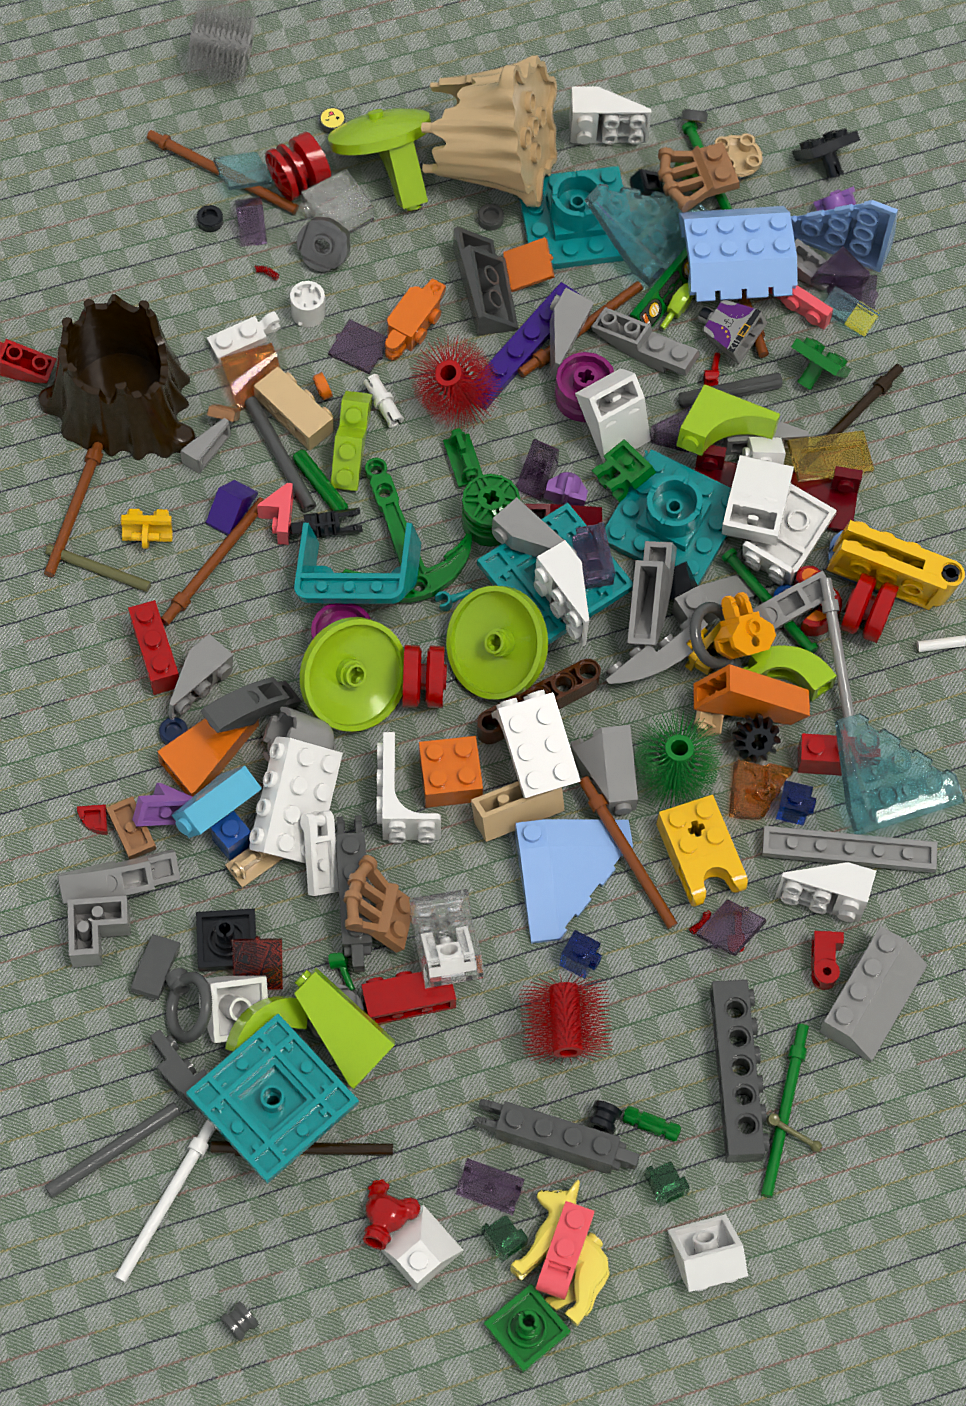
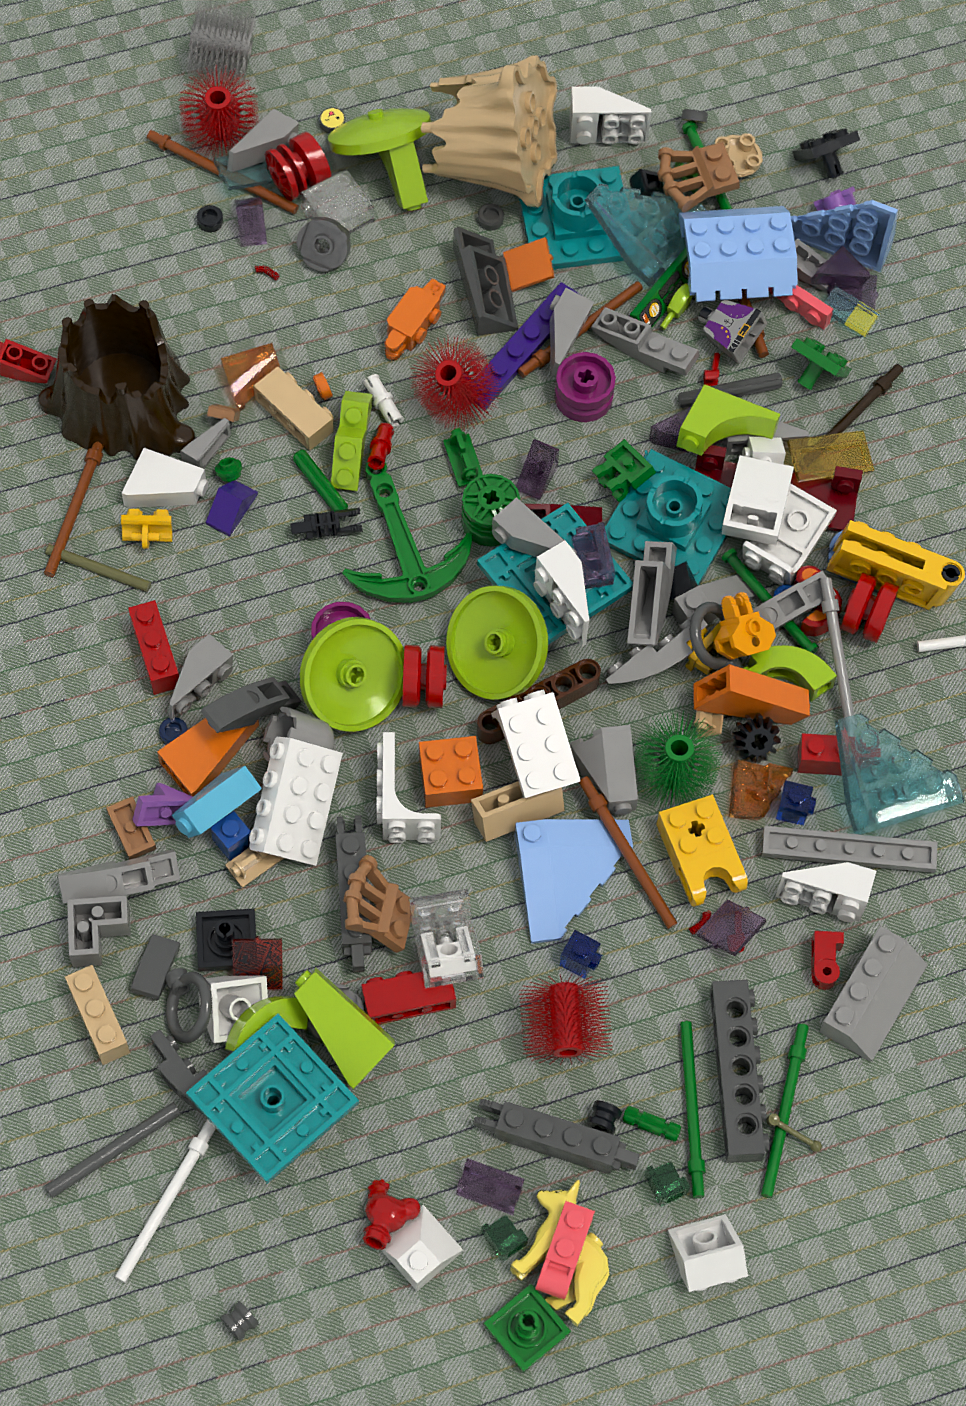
red tile [77,804,108,835] -> none
dark orange bar [161,497,264,626] -> none
white plate [207,312,281,364] -> none
dark brown bar [211,1141,393,1157] -> none
dark grey piece [244,396,316,512] -> none
coral slope [257,483,294,545] -> none
white piece [290,281,326,327] -> none
teal windscreen [294,523,422,604] -> none
white plate [300,810,339,896] -> none
clear purple piece [328,319,388,375] -> none
green hand [328,952,355,991] -> none
teal hand [435,588,473,612] -> none
medium lavender piece [543,472,588,506] -> none
white slope [575,368,651,463] -> none
none -> tan brick [65,965,130,1065]
none -> white slope [122,448,209,508]
none -> red piece [179,66,259,162]
none -> green plate [215,457,243,482]
none -> light grey slope [227,109,299,172]
none -> red pin [367,423,394,470]
none -> green bar [680,1021,706,1199]

